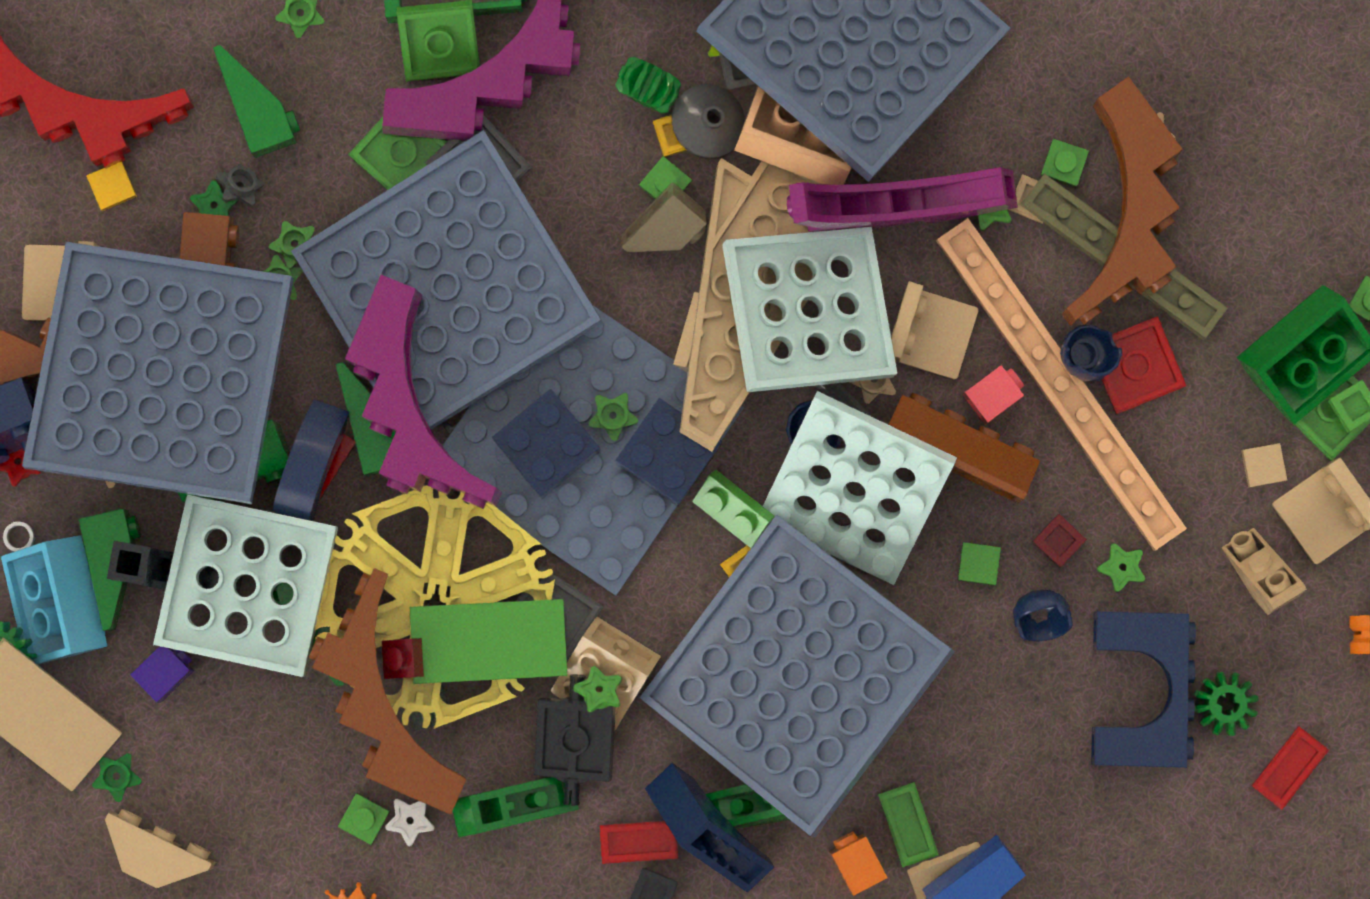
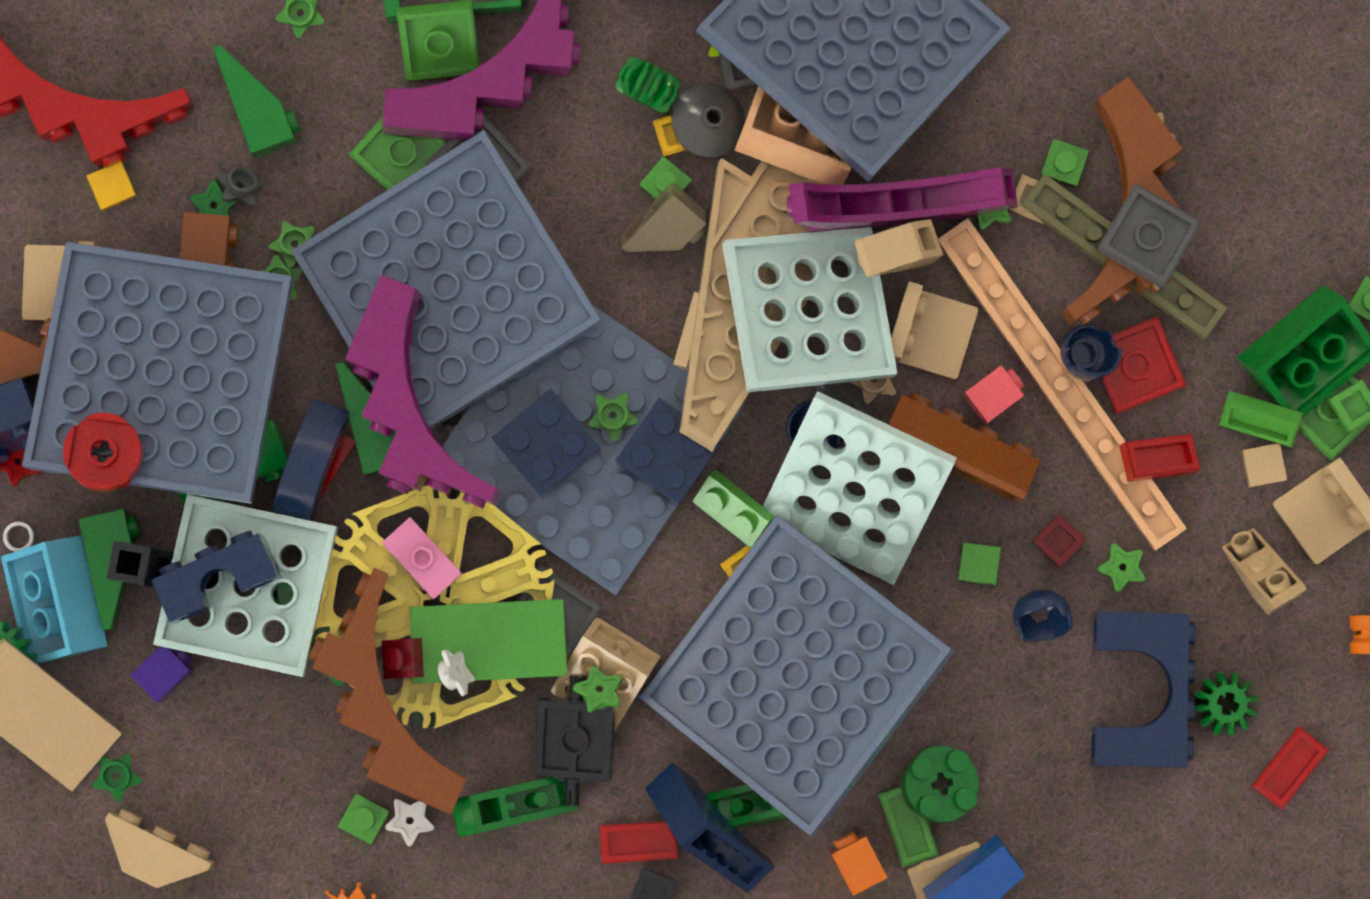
none -> red plate [63,412,143,492]
none -> dark blue arch [151,530,282,624]
none -> bright pink plate [382,517,462,600]
none -> white plate [438,650,475,697]
none -> tan slope [854,219,943,278]
none -> green plate [901,746,979,823]
none -> dark grey tile [1096,183,1202,289]
none -> red tile [1119,434,1201,482]
none -> bright green tile [1219,391,1303,447]

